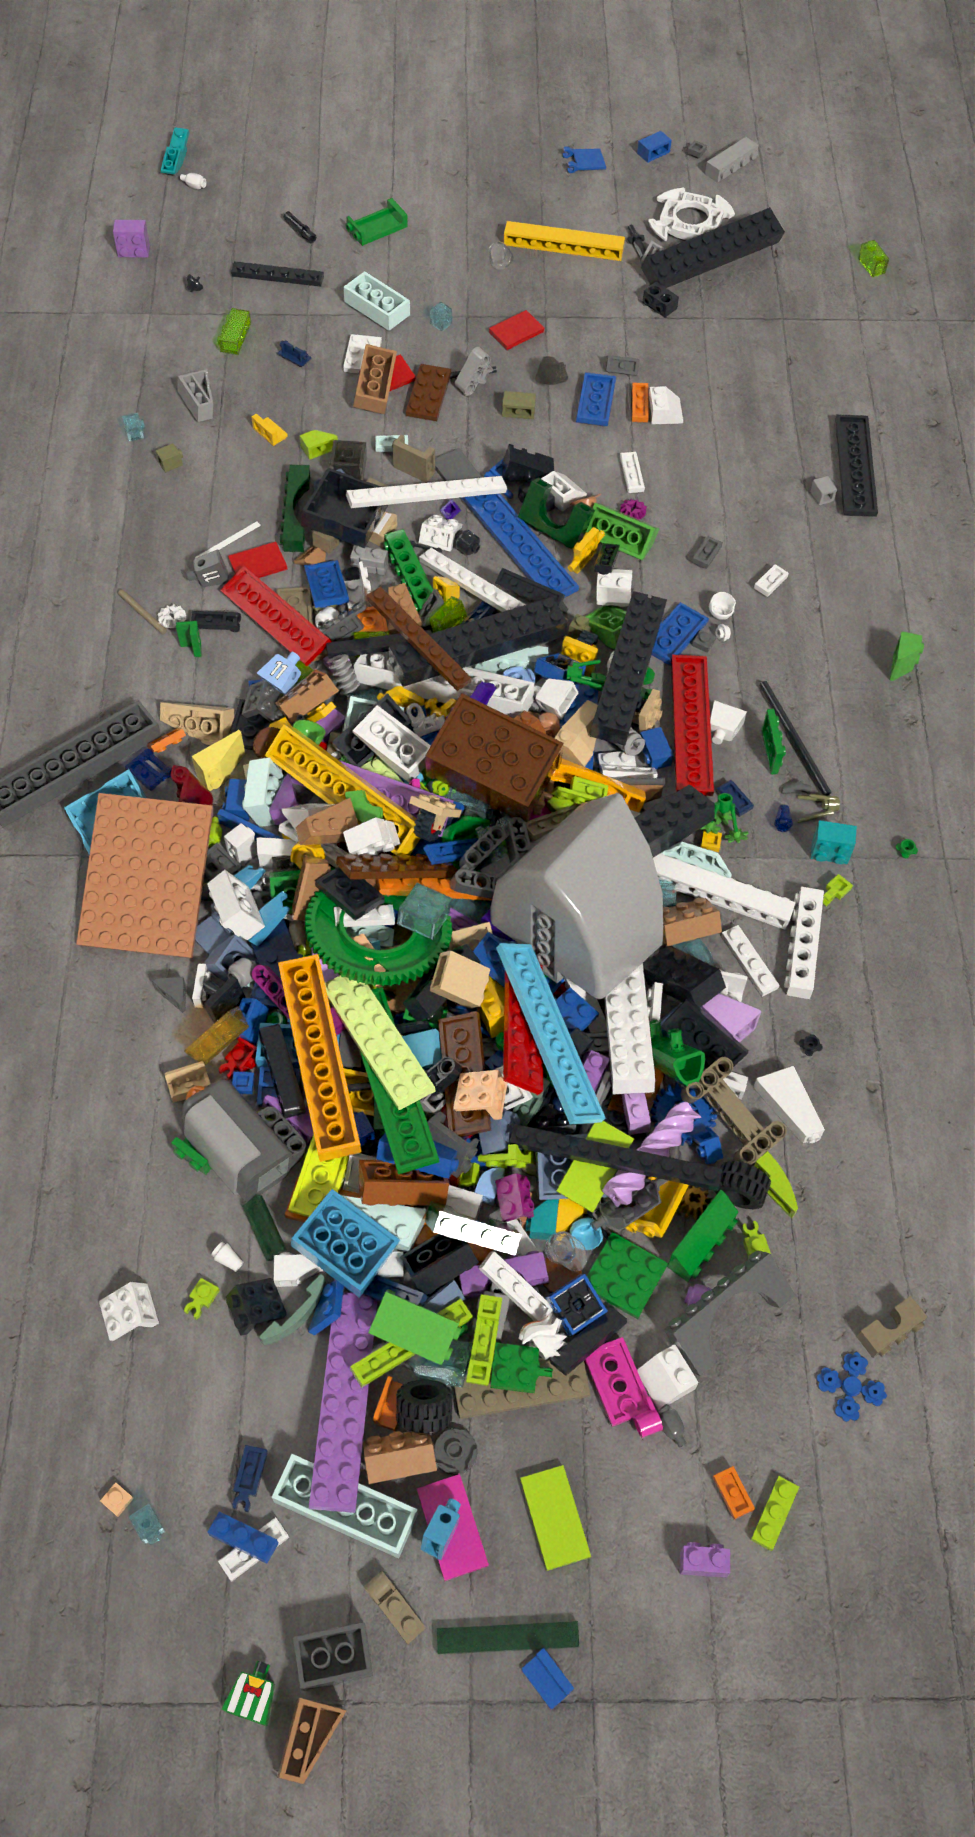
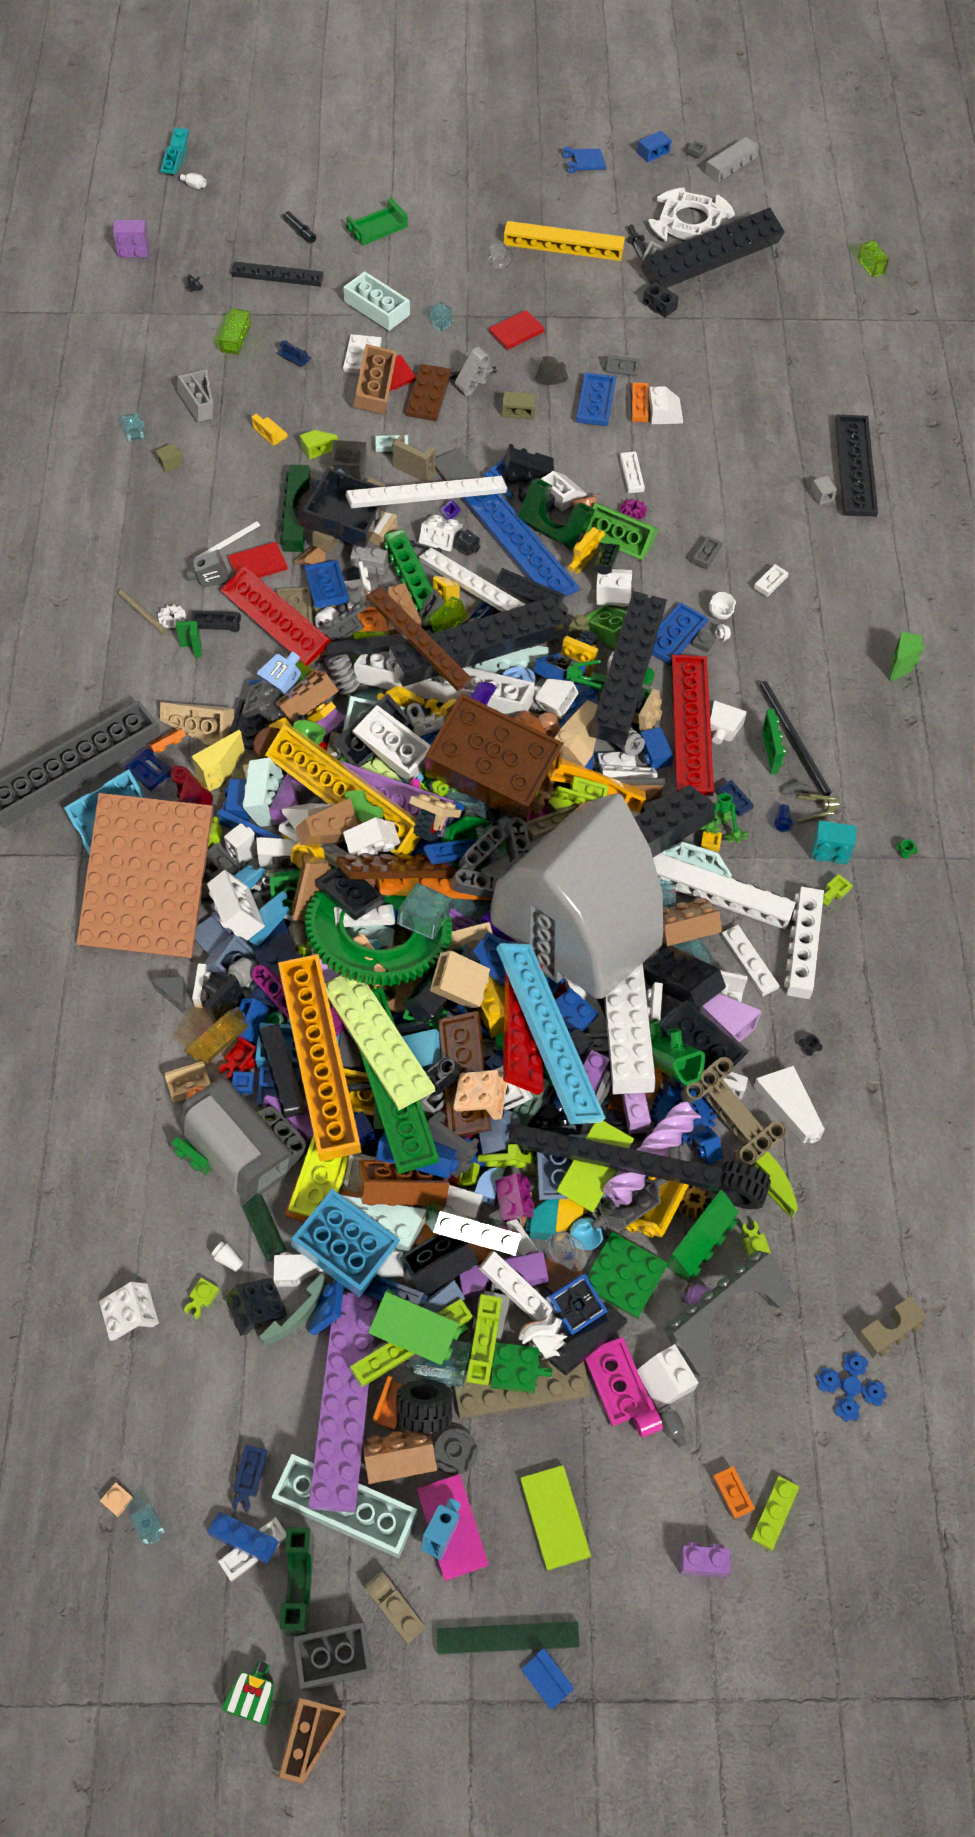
none -> dark green arch [280,1527,314,1636]

